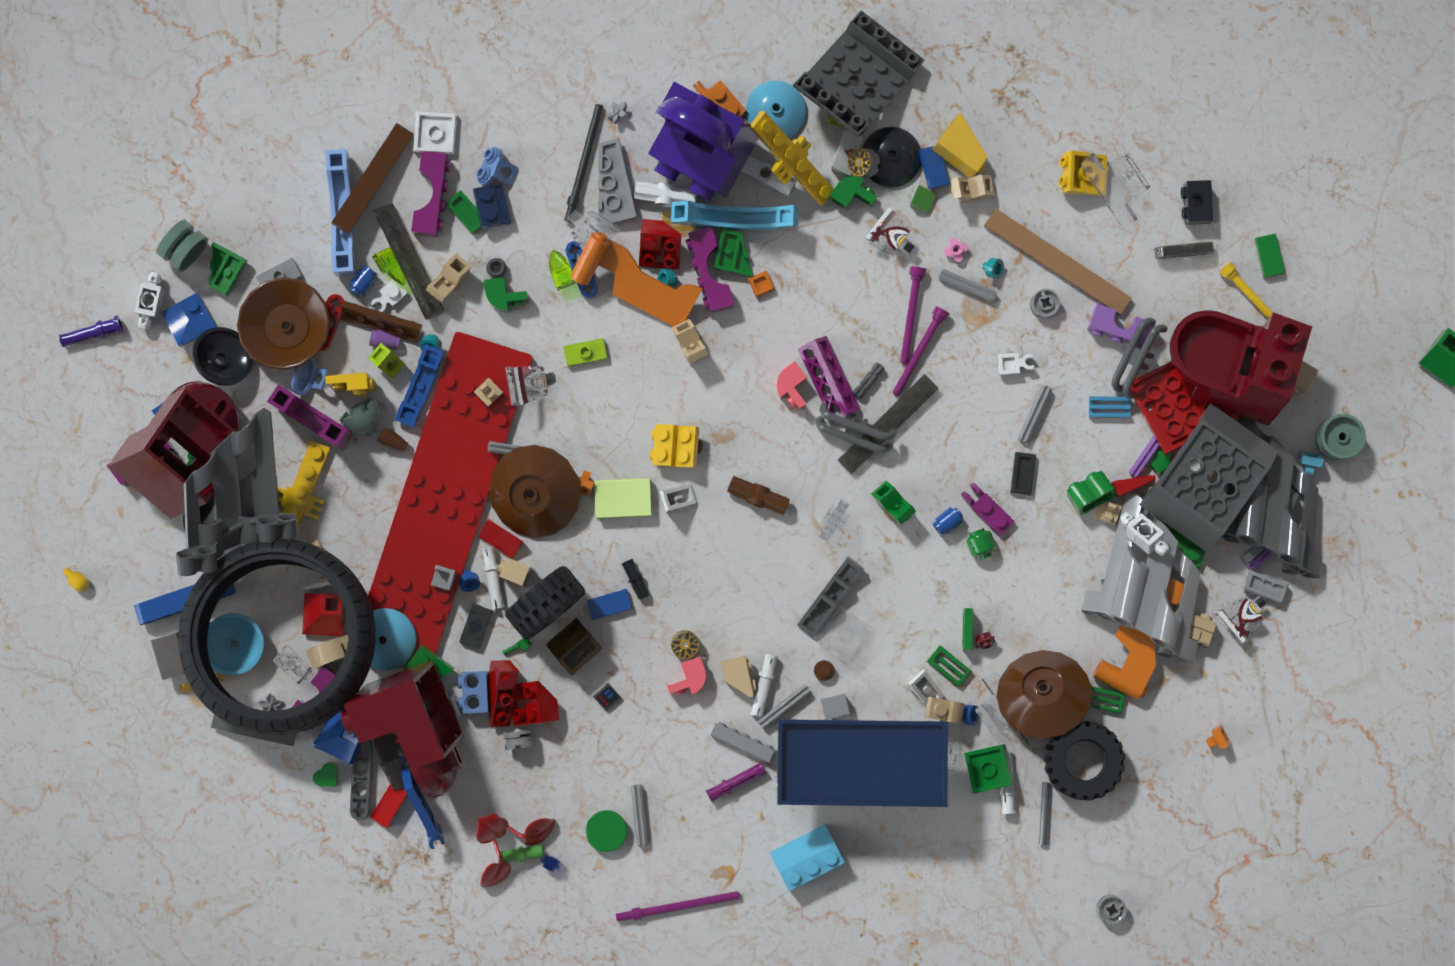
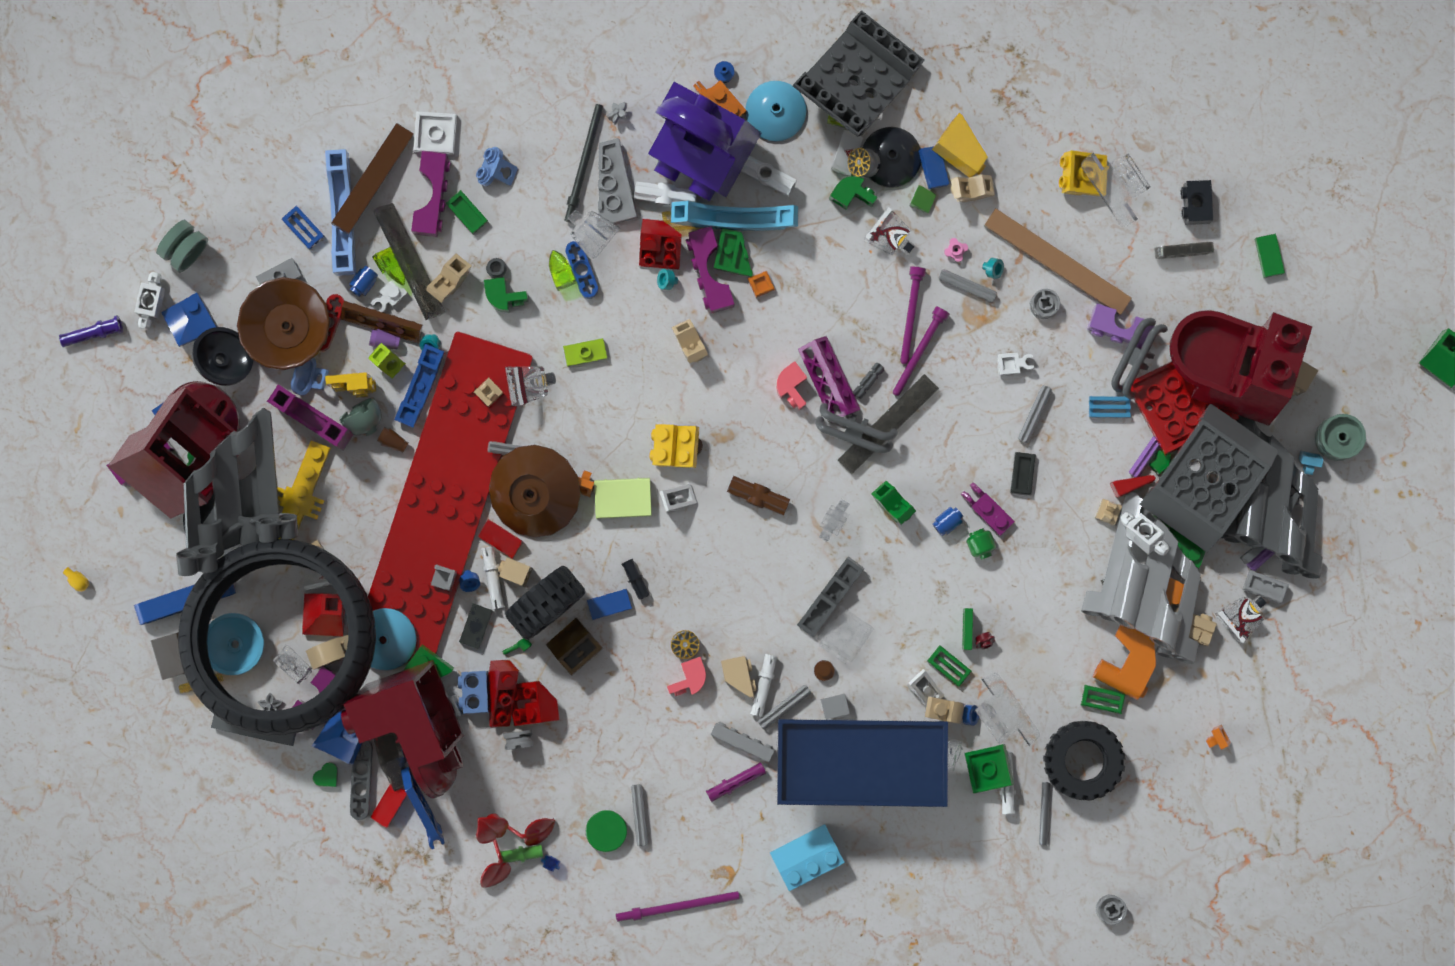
green wing [209,242,248,296] -> none
dark blue plate [473,184,511,229] -> none
orange door [570,232,703,326] -> none
slope [593,683,622,712] -> none
yellow hinge [749,111,834,206] -> none
reddish brown dish [996,650,1092,739] -> none
green brick [1066,471,1116,515] -> none
yellow piece [1219,261,1273,319] -> none
none -> blue tile [282,205,325,250]
none -> blue tile [714,61,734,83]

